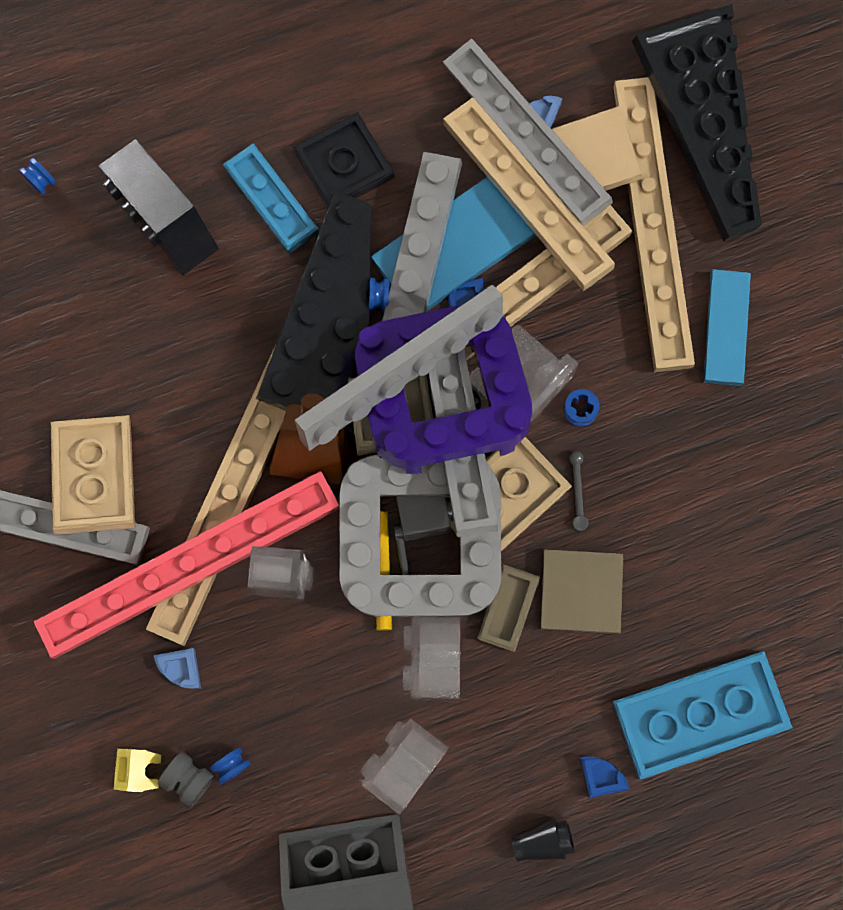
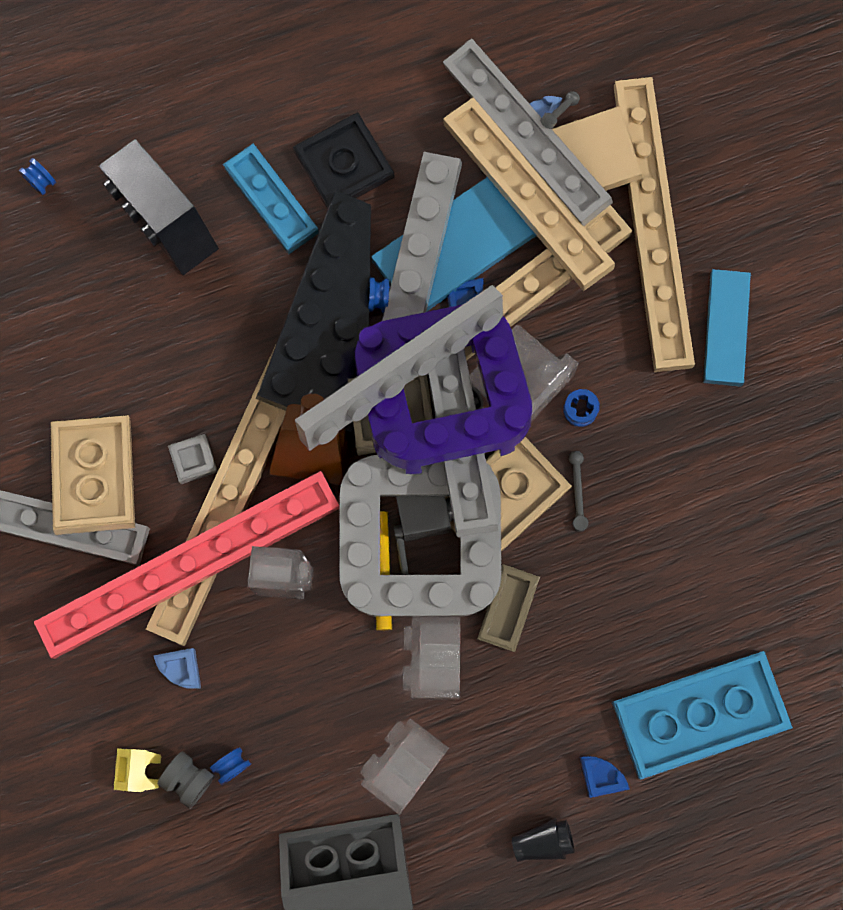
dark tan tile [540,549,623,634] -> none
black wing [632,4,762,242] -> none
none -> light grey tile [168,434,218,484]
none -> dark grey hinge [540,91,580,129]

